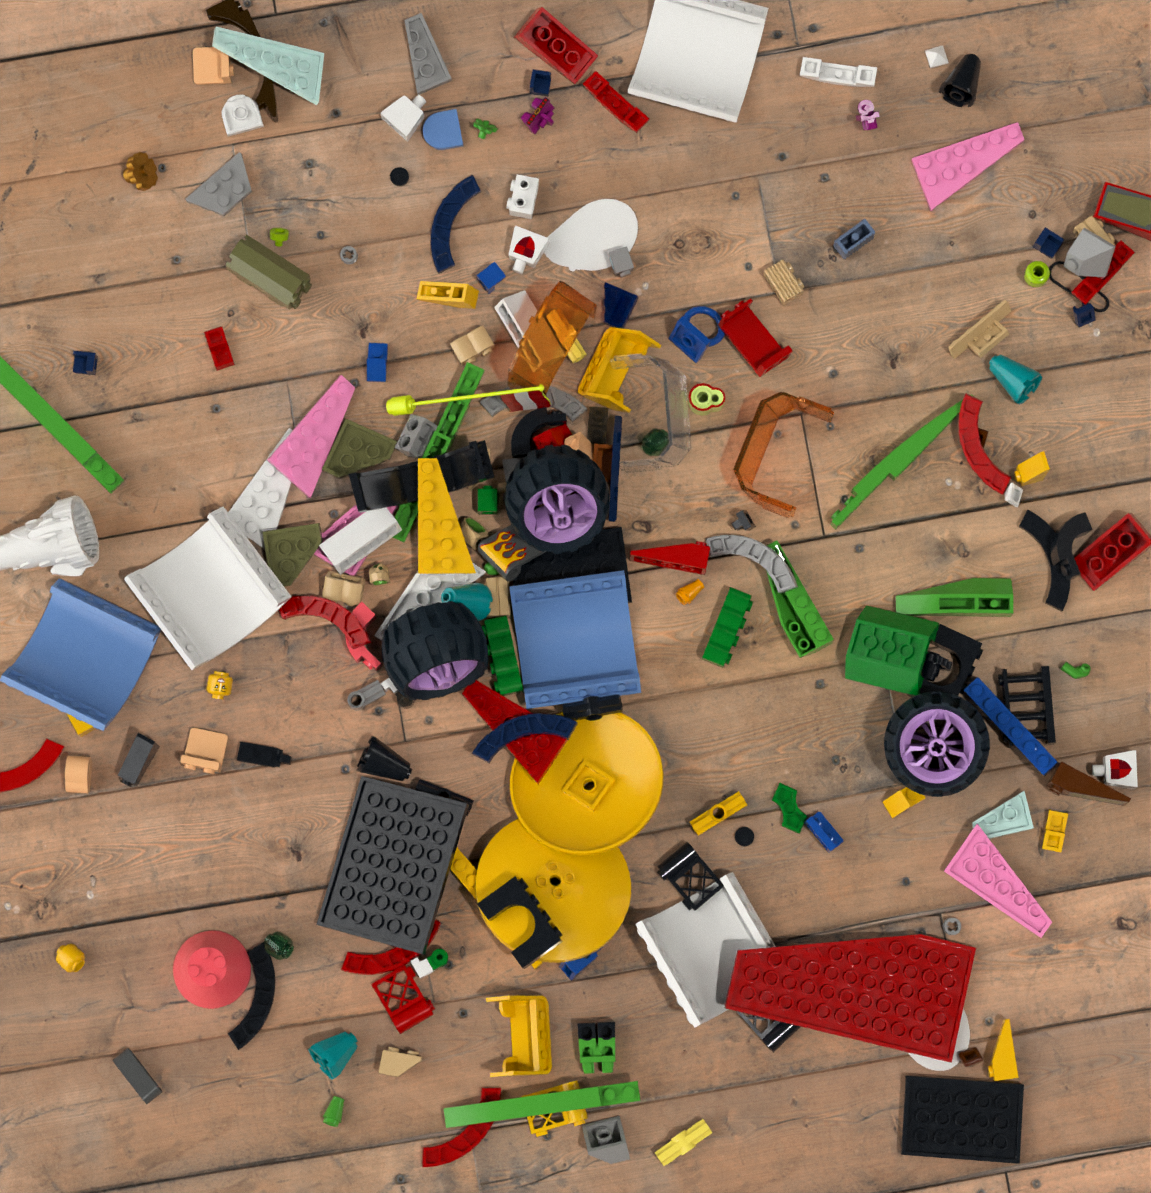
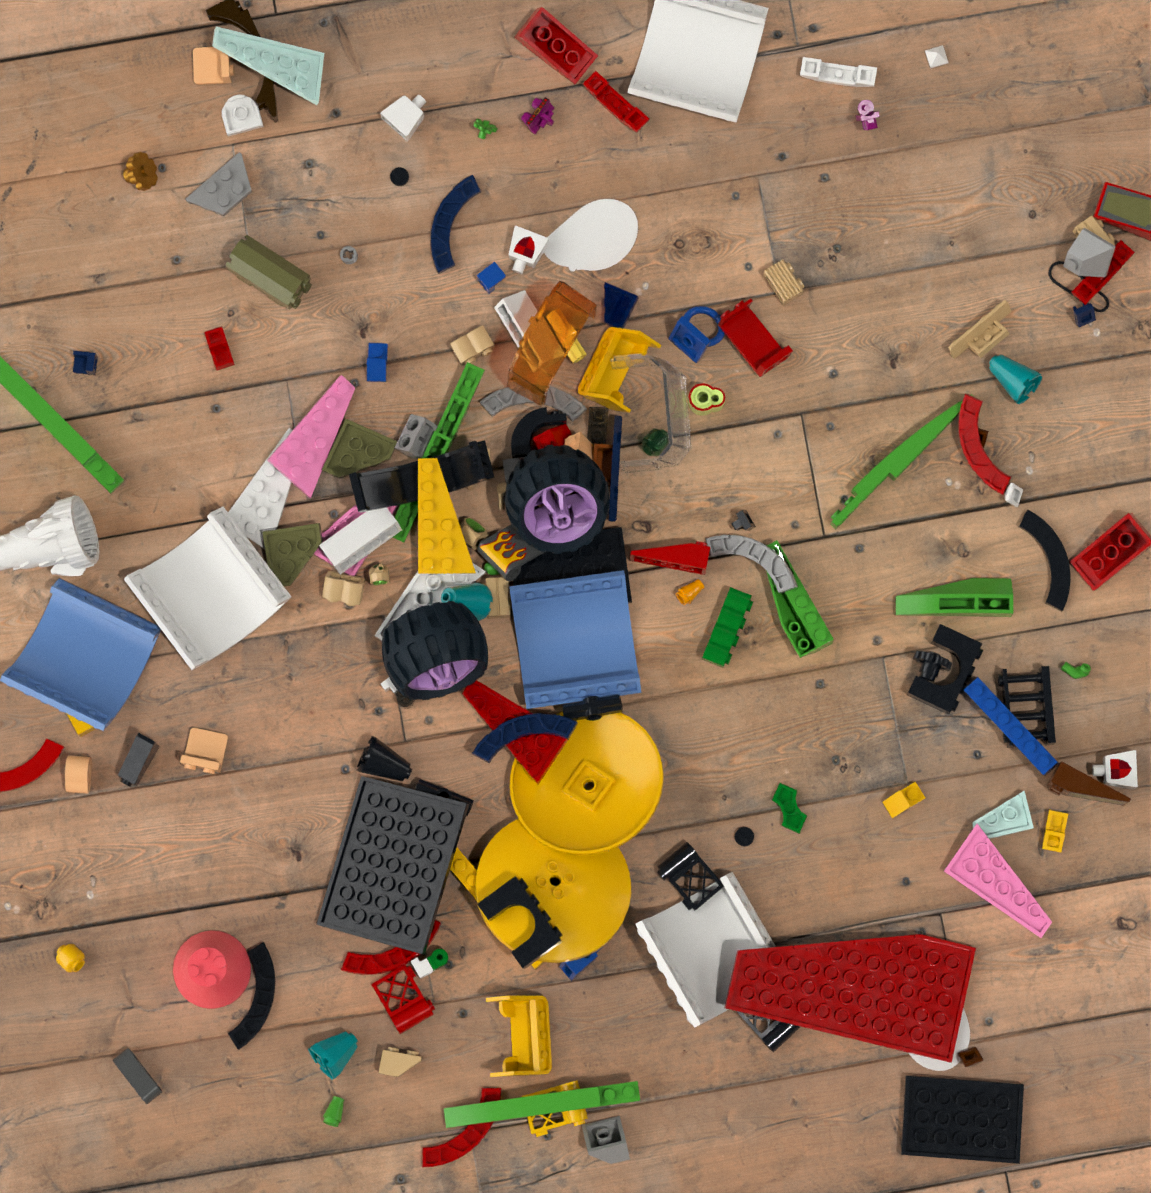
yellow head [206,671,233,700] -> none
black hinge [237,742,292,768] -> none
clear green head [264,931,294,960] -> none
lime tile [270,228,289,247] -> none
red tile [279,596,371,649] -> none
coral arch [345,602,382,671] -> none
light grey piece [347,680,386,711] -> none
flag [386,384,551,416] -> none
light grey wing [404,13,452,95] -> none
yellow slope [416,281,479,309] -> none
medium blue tile [423,109,463,150] -> none
green brick [478,486,498,515] -> none
green brick [482,616,523,696] -> none
white brick [506,174,539,219] -> none
dark blue panel [530,69,551,97] -> none
bright green hips [577,1022,616,1074] -> none
light grey brick [608,246,634,278] -> none
light yellow piece [654,1119,712,1166] -> none
yellow piece [689,791,748,836] -> none
clear orange piece [733,392,834,519] -> none
blue bracket [805,812,843,853] -> none
sand blue brick [833,219,875,260] -> none
green slope [845,605,940,696] -> none
wheel [884,691,990,797] -> none
bright pink wing [911,122,1024,211] -> none
black cone [939,54,981,107] -> none
light grey bush [943,918,961,935] -> none
yellow slope [988,1019,1019,1082] -> none
yellow slope [1014,451,1050,487] -> none
lime head [1024,261,1050,288] -> none
dark blue panel [1033,227,1064,259] -> none
black arch [1050,512,1093,581] -> none

